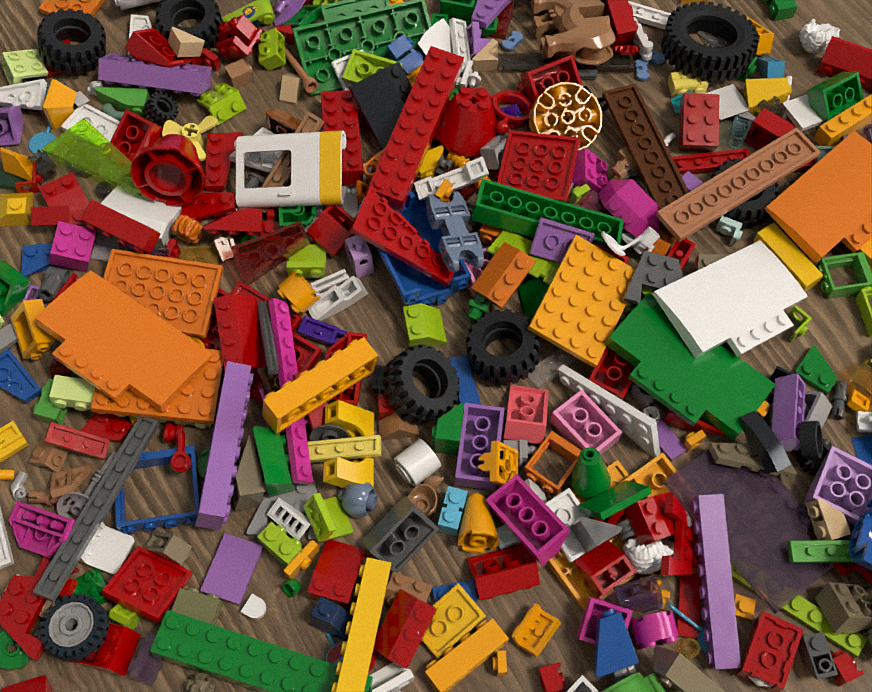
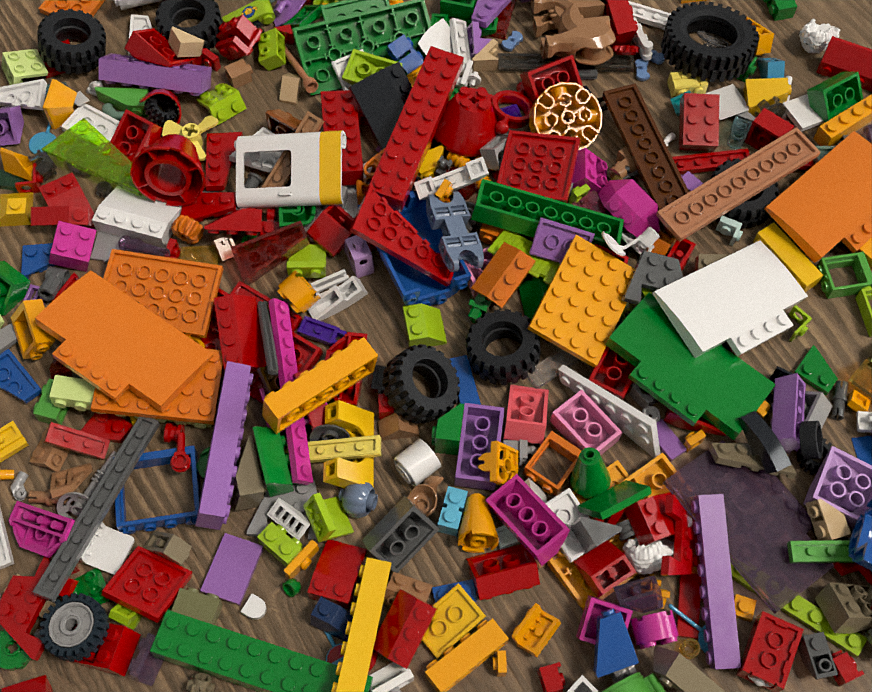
red brick [81,199,161,254] -> none
none -> red piece [139,89,182,124]

